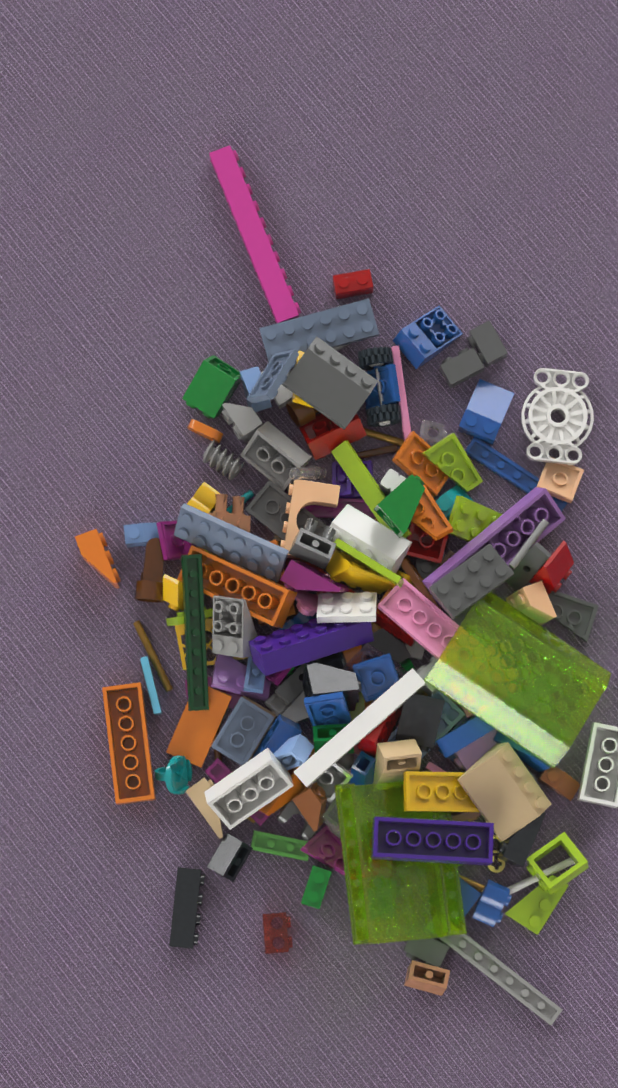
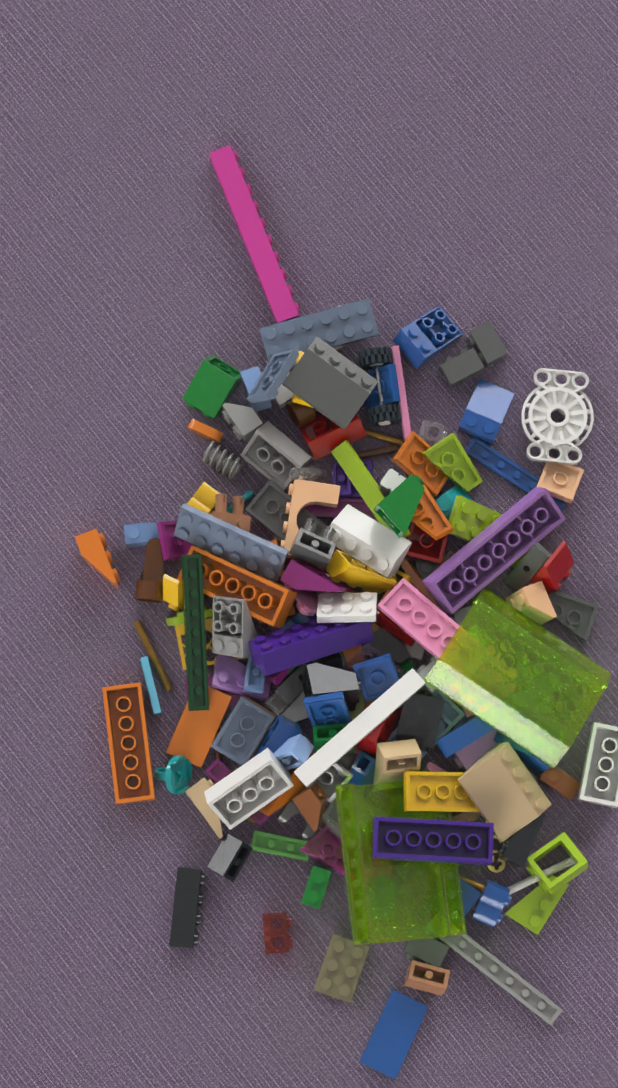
red brick [333,269,373,300] -> none
lime tile [334,538,404,588] -> none
dark grey plate [428,544,514,619] -> none
light grey bar [509,519,549,569] -> none
none -> dark tan plate [314,934,370,1003]
none -> blue tile [359,990,429,1079]

